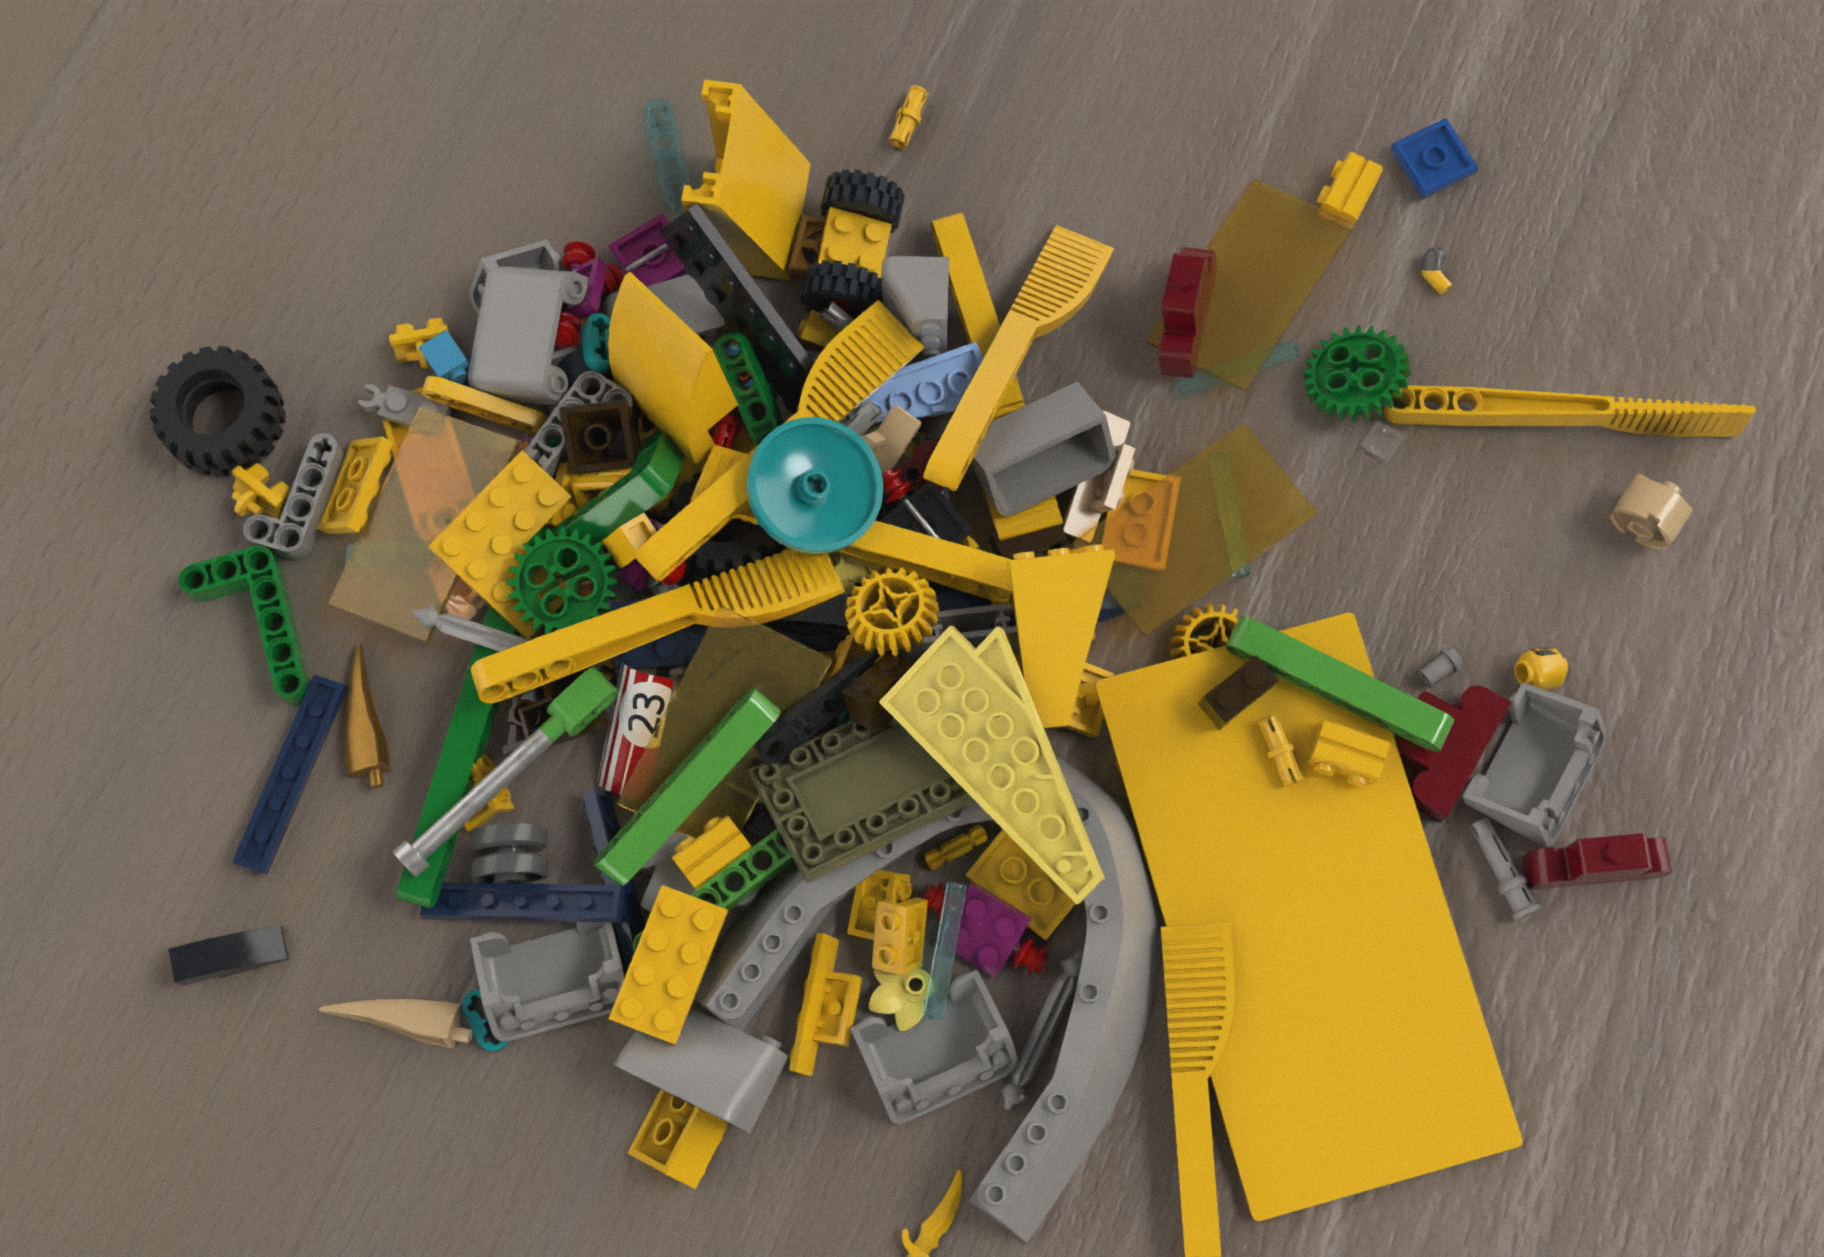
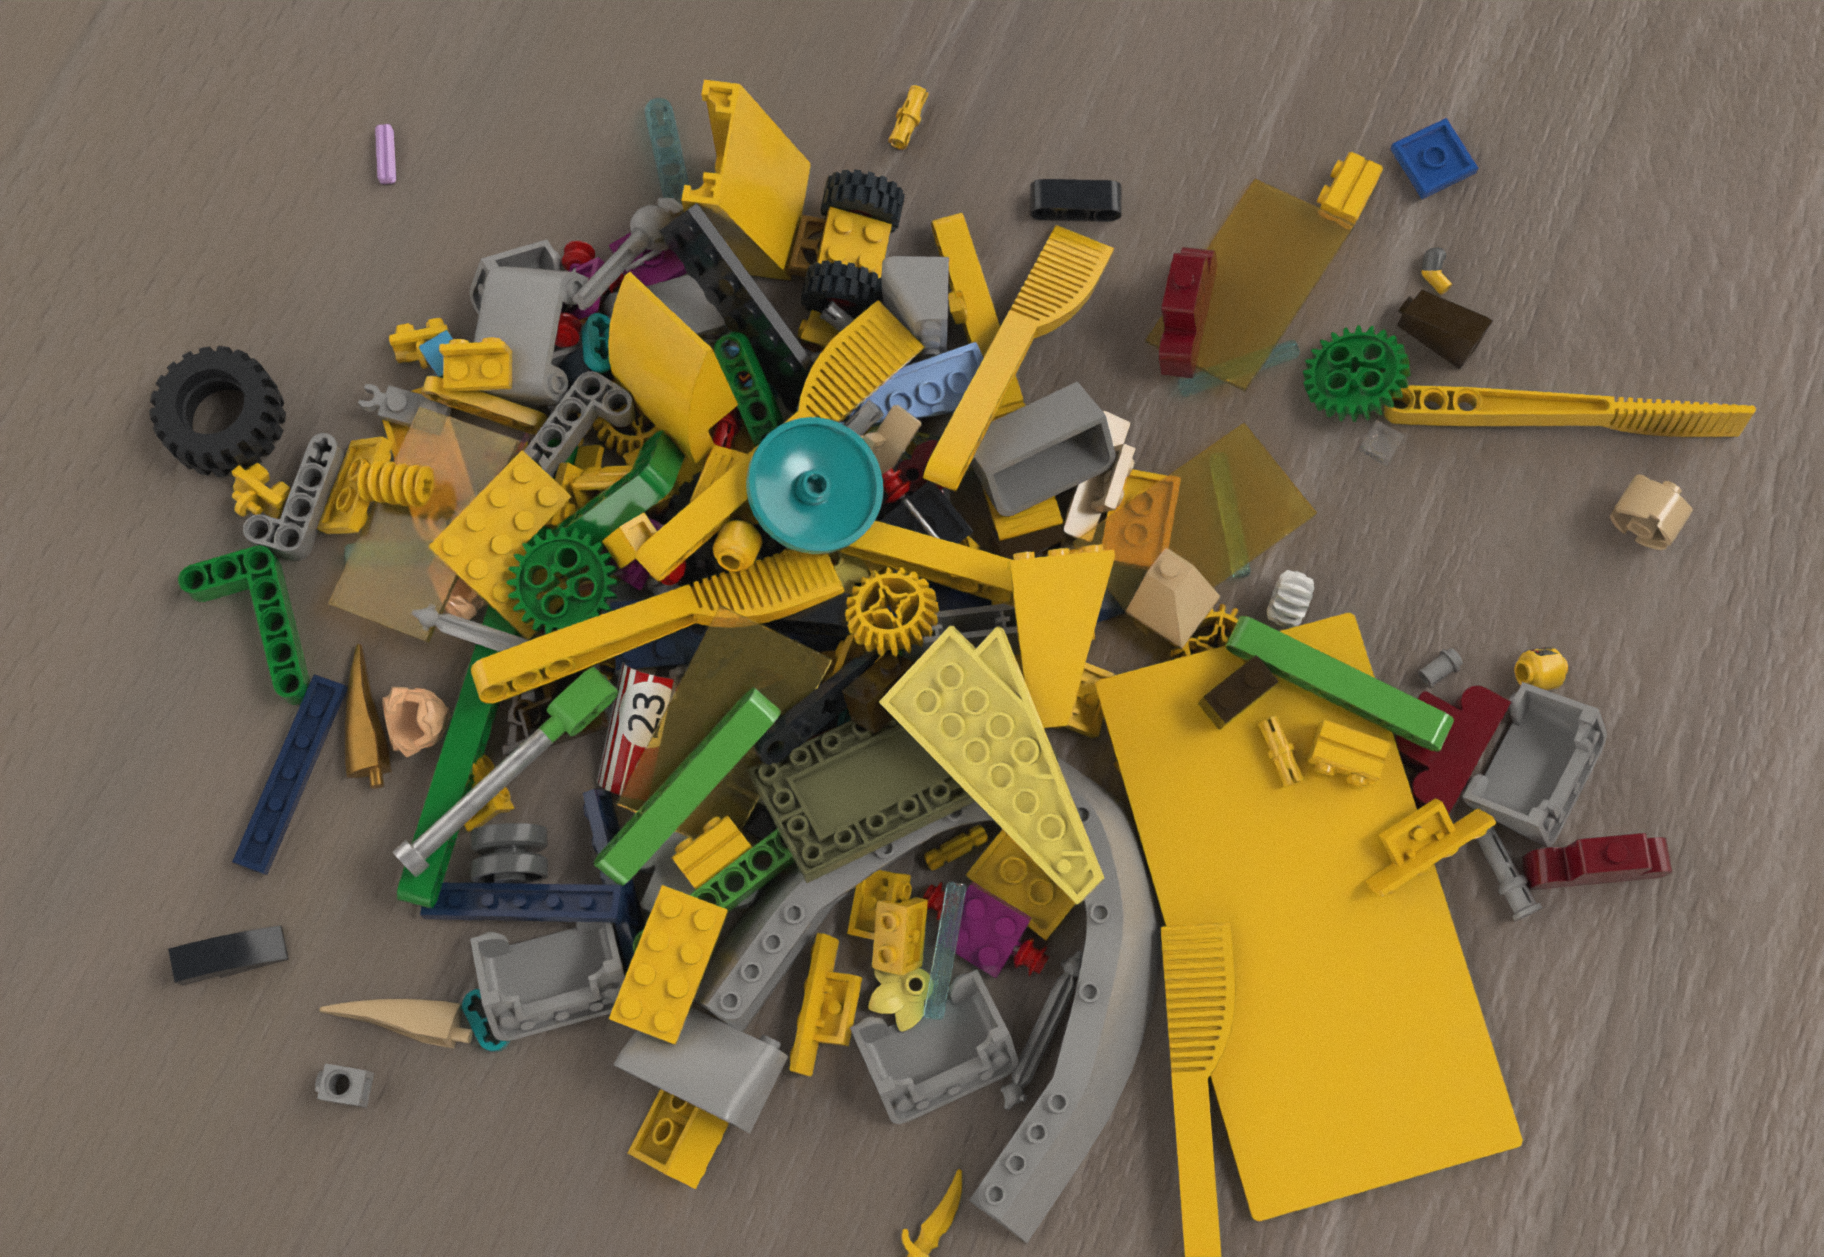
dark brown slope [559,399,641,473] -> none
none -> light grey brick [315,1064,374,1108]
none -> yellow piece [357,460,435,507]
none -> lavender axle [375,124,396,185]
none -> light nougat helmet [382,686,451,758]
none -> yellow bracket [439,337,512,392]
none -> light grey piece [572,198,684,311]
none -> yellow head [712,520,763,572]
none -> yellow tile [948,290,968,324]
none -> black beam [1030,179,1122,222]
none -> tan slope [1126,548,1220,649]
none -> white gear [1267,570,1314,628]
none -> yellow bracket [1365,798,1496,896]
none -> dark brown slope [1397,289,1493,369]

